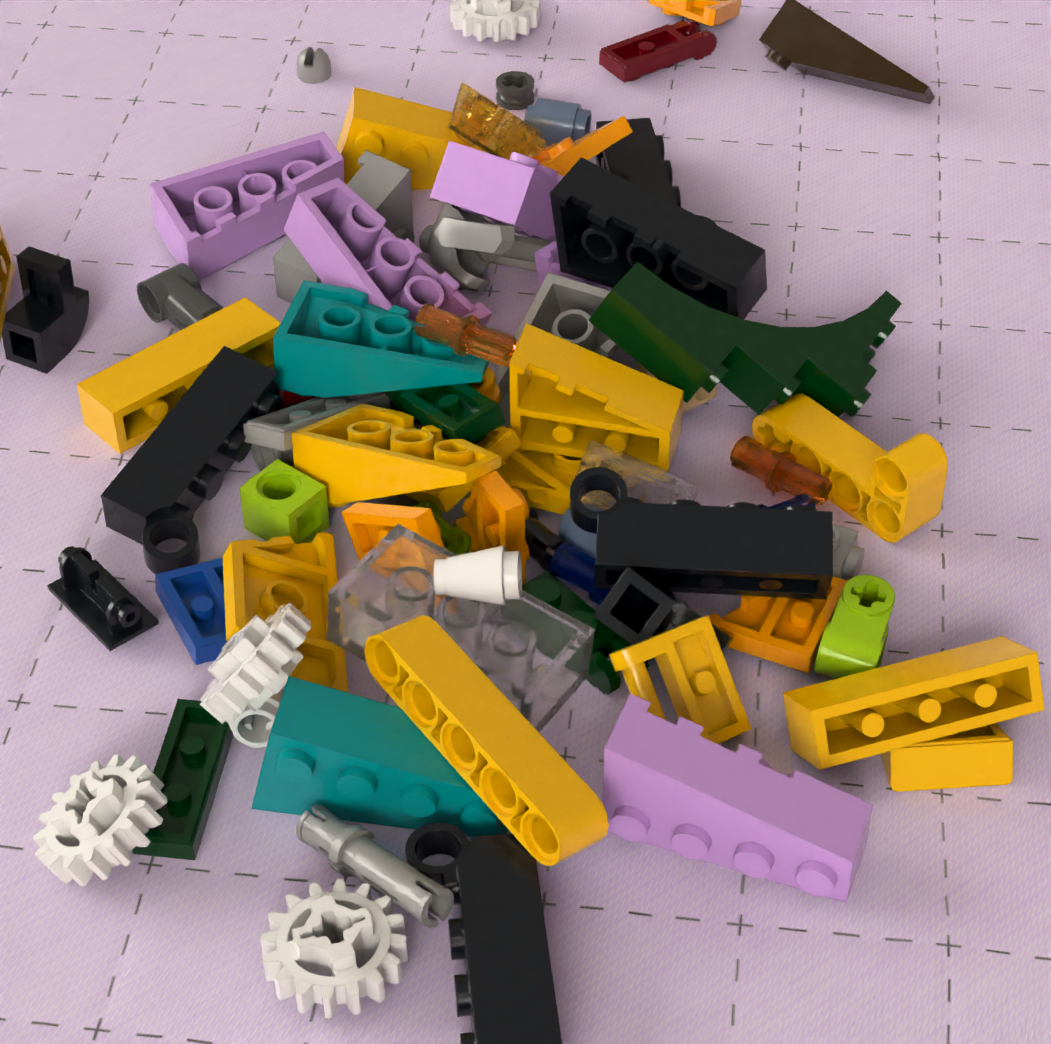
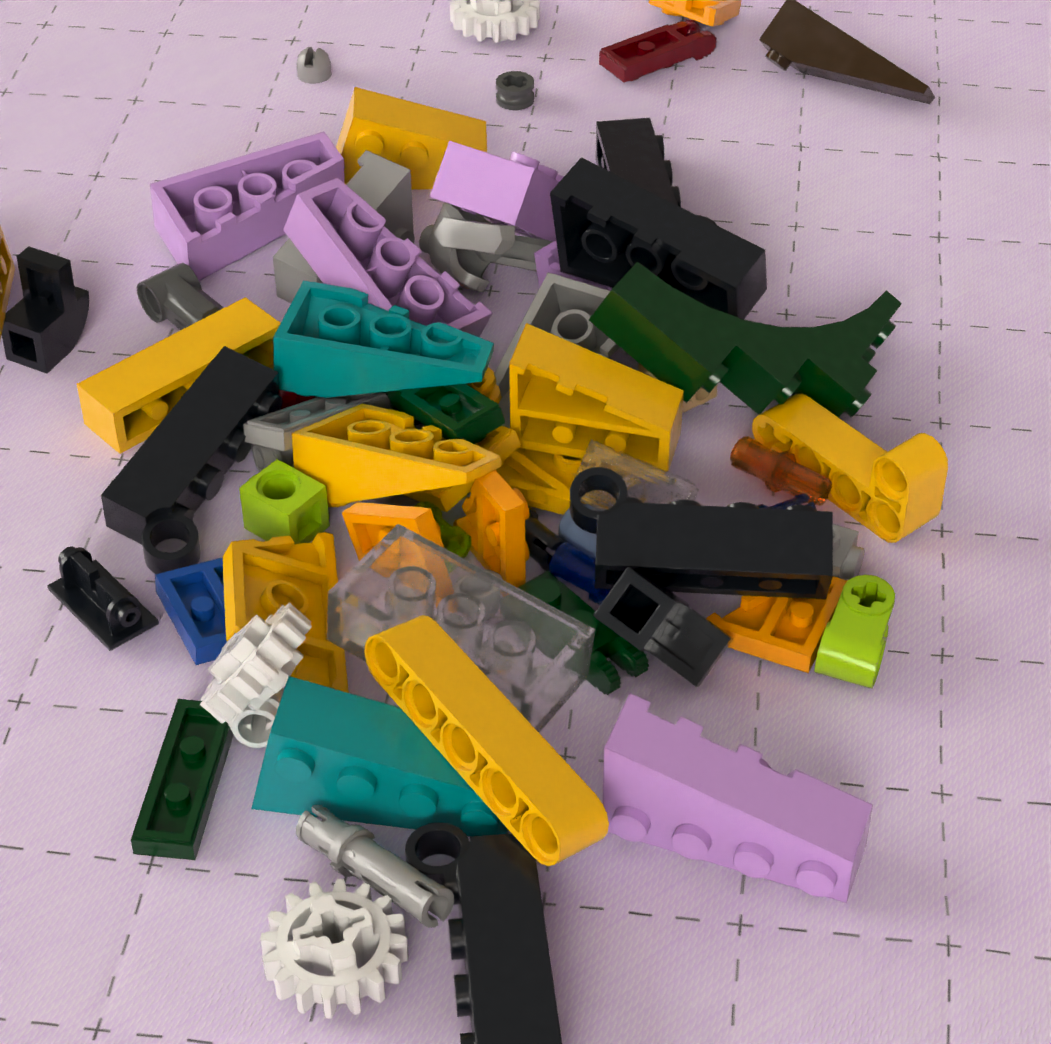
white gear [33,754,167,886] -> none
clear orange axle [414,303,518,367] -> none
white cone [434,545,522,606] -> none
clear yellow hinge [448,82,546,160] -> none
sand blue brick [524,97,592,145] -> none
light orange wing [531,116,633,176] -> none
yellow plate [609,615,752,744] -> none
yellow brick [782,636,1045,770] -> none
yellow slope [881,723,1013,792] -> none

